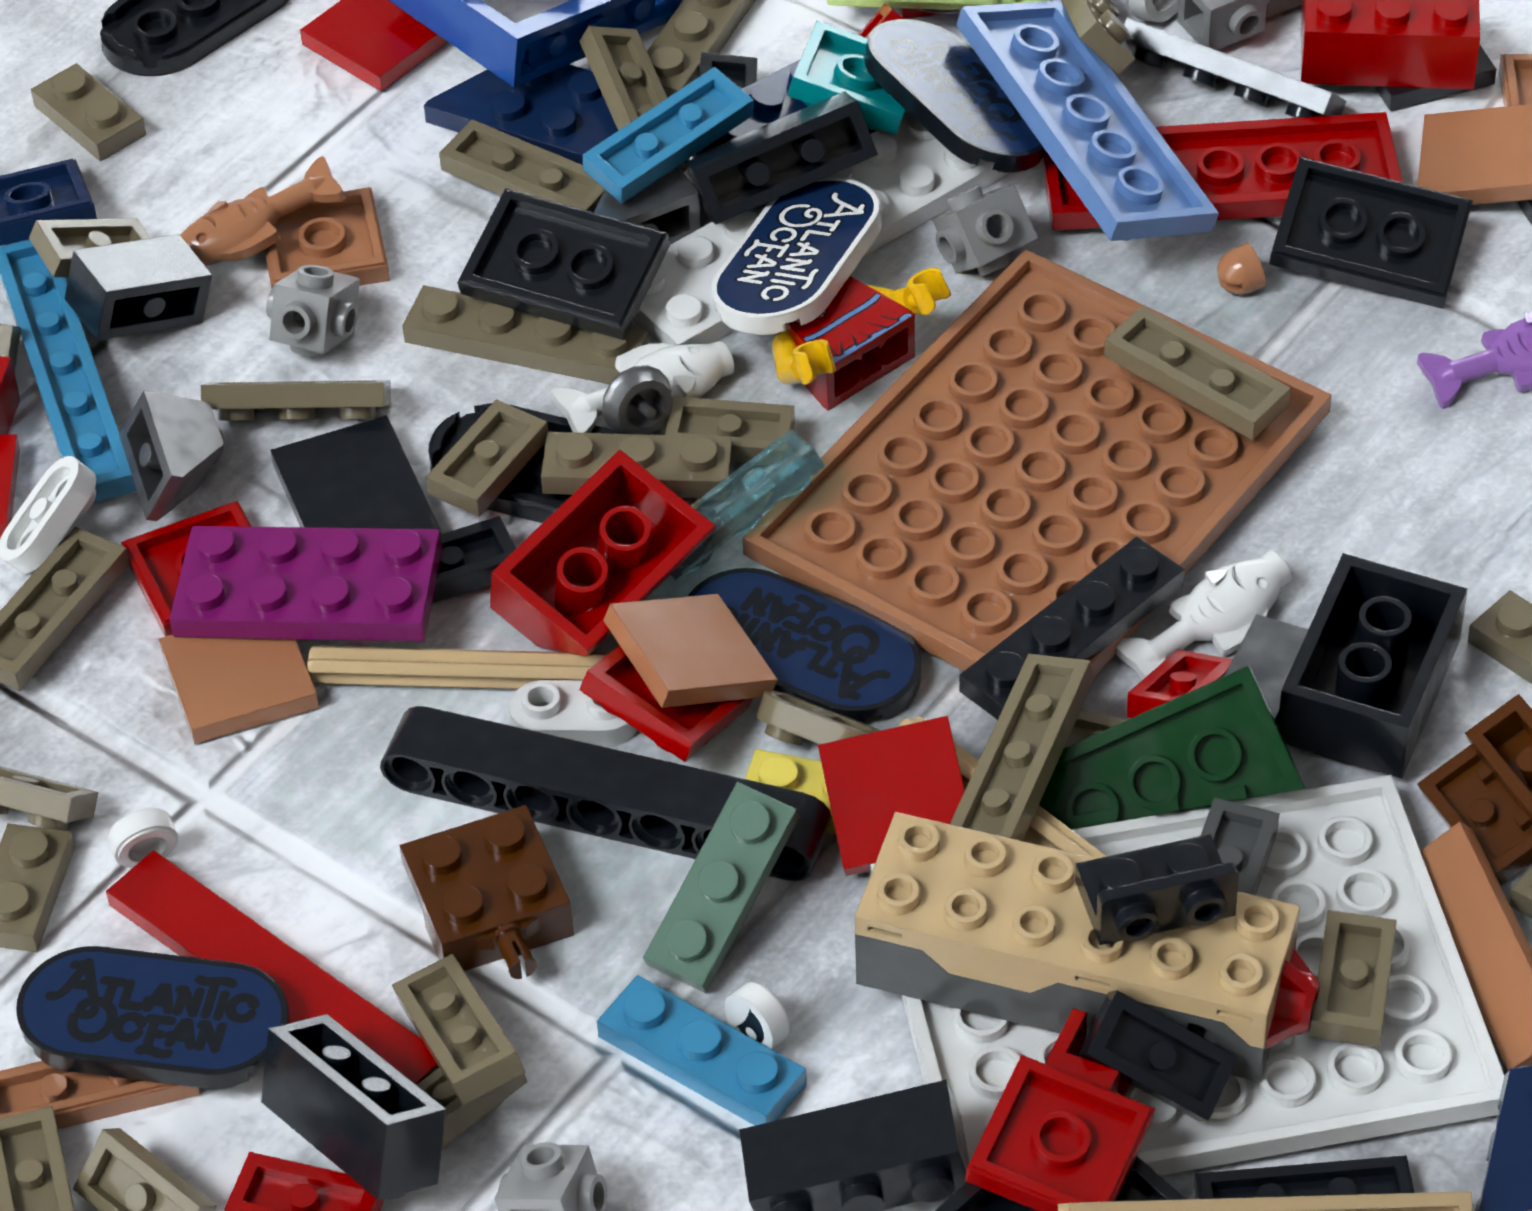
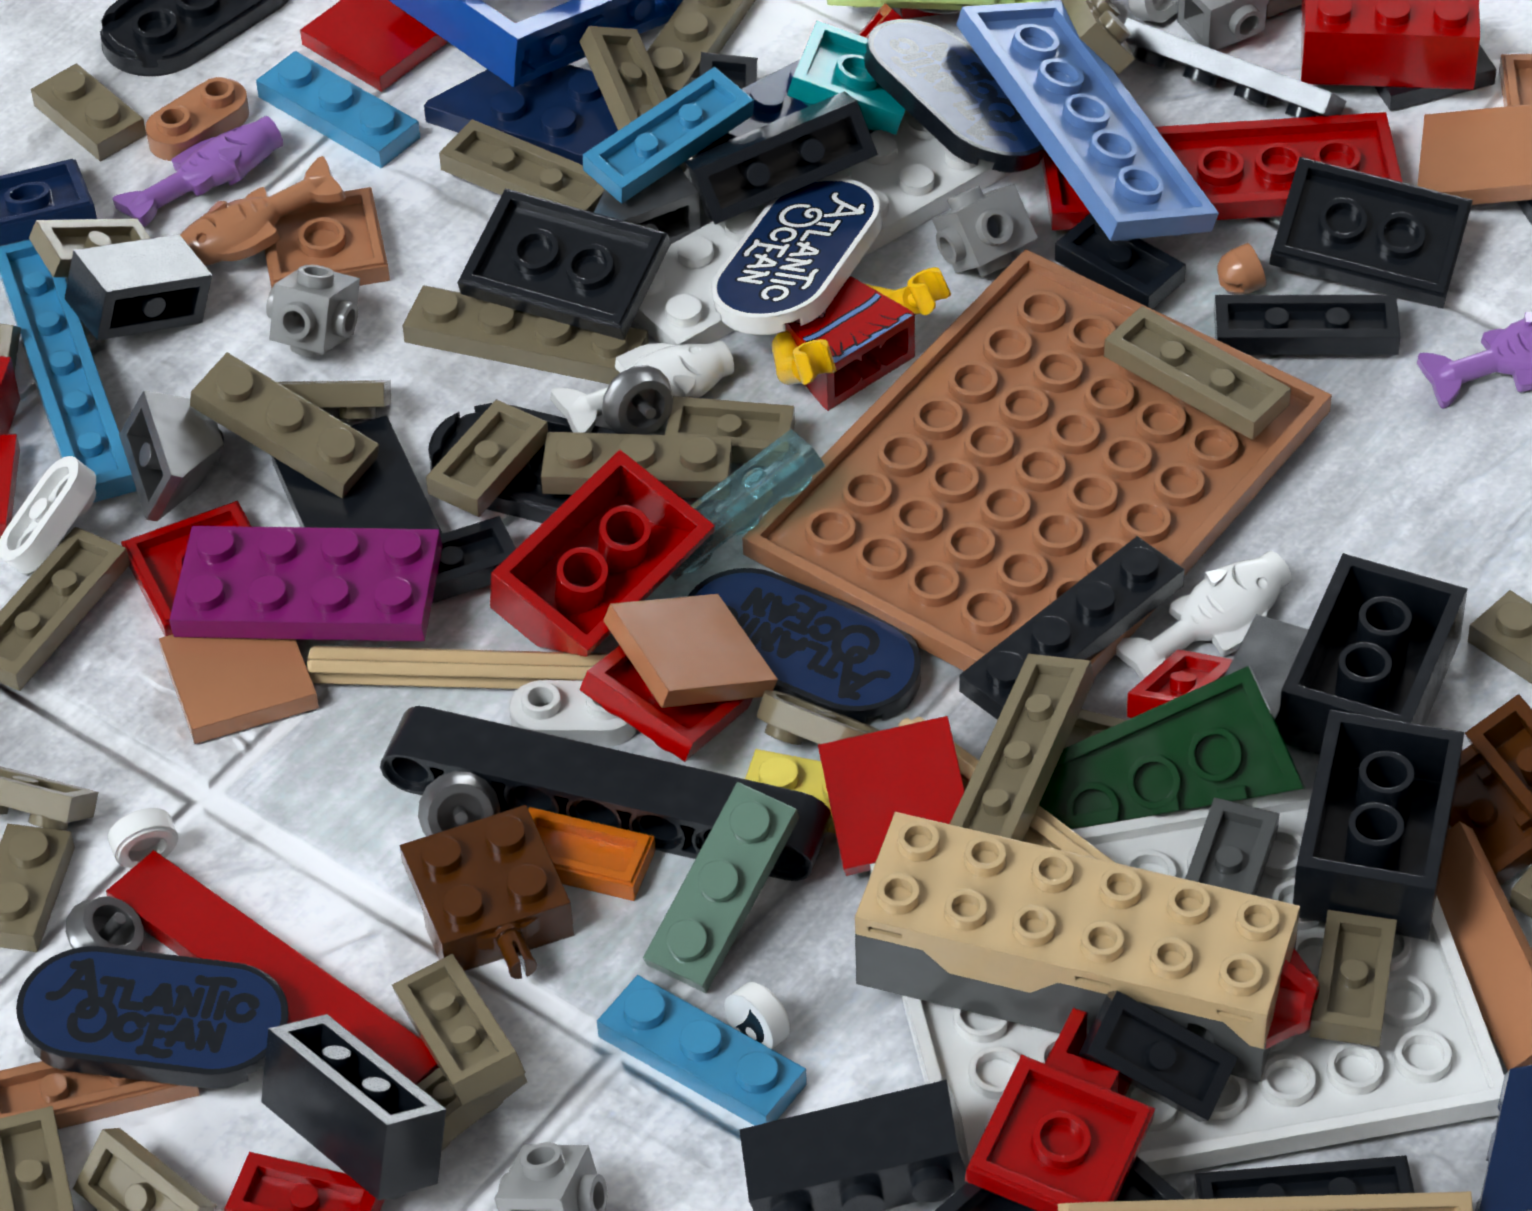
black bracket [1075,834,1239,945] -> none
none -> flat silver hat [65,896,144,951]
none -> medium lavender animal [112,116,283,227]
none -> nougat plate [146,77,249,161]
none -> dark tan plate [190,352,379,499]
none -> dark azure plate [256,51,420,168]
none -> flat silver hat [418,771,500,836]
none -> orange tile [528,807,656,901]
none -> black plate [1055,213,1186,309]
none -> black plate [1214,295,1401,355]
none -> black brick [1293,710,1464,940]

